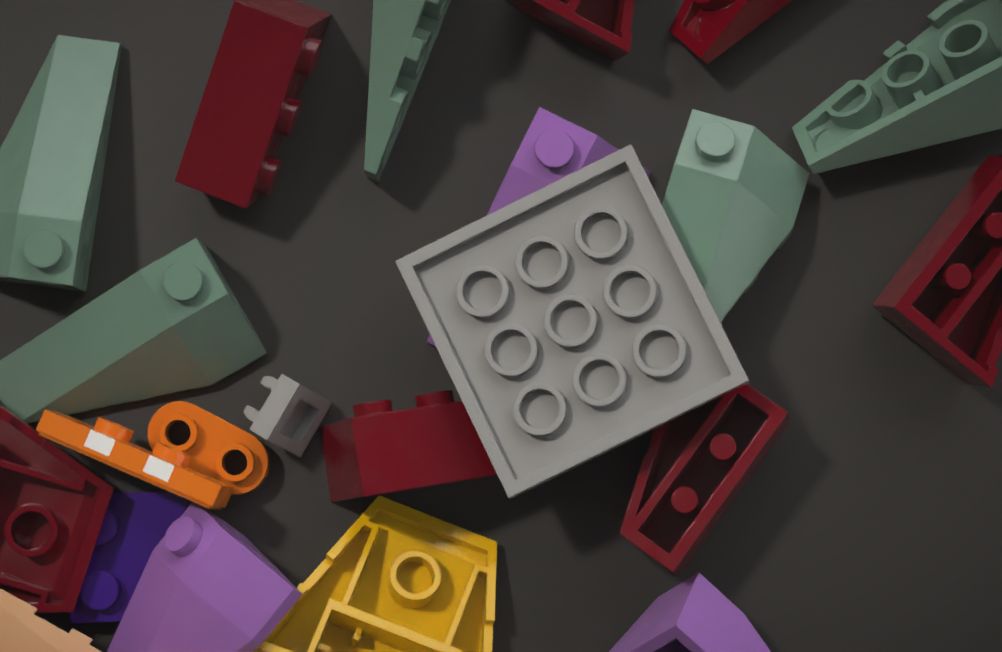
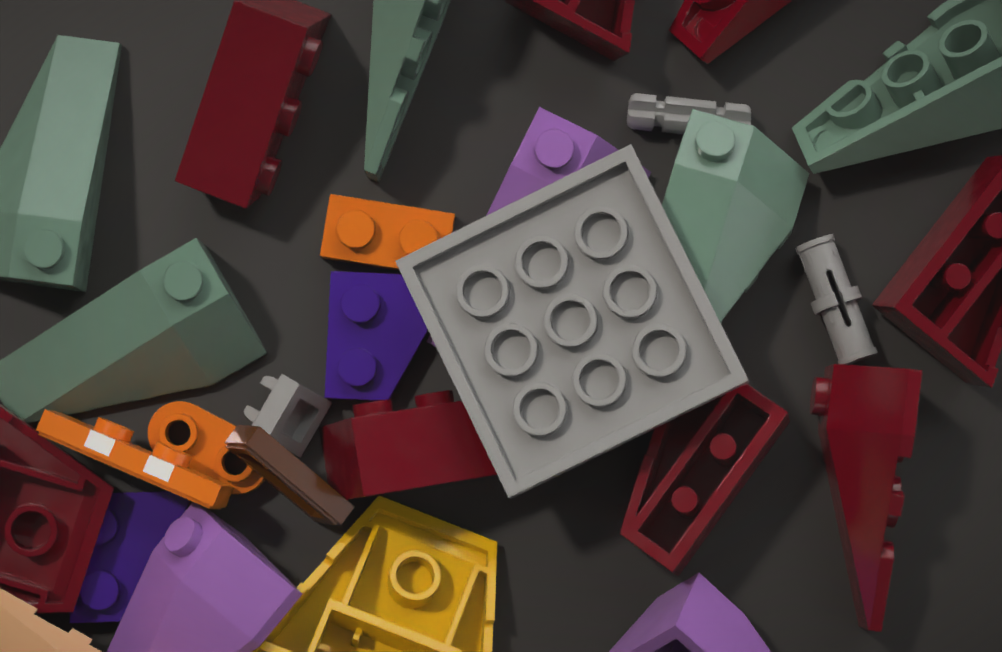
none -> reddish brown tile [224,425,355,525]
none -> orange plate [320,194,456,271]
none -> dark purple wing [324,271,428,401]
none -> light grey axle [627,93,751,134]
none -> light grey pin [795,234,878,365]
none -> dark red wedge [810,364,923,632]

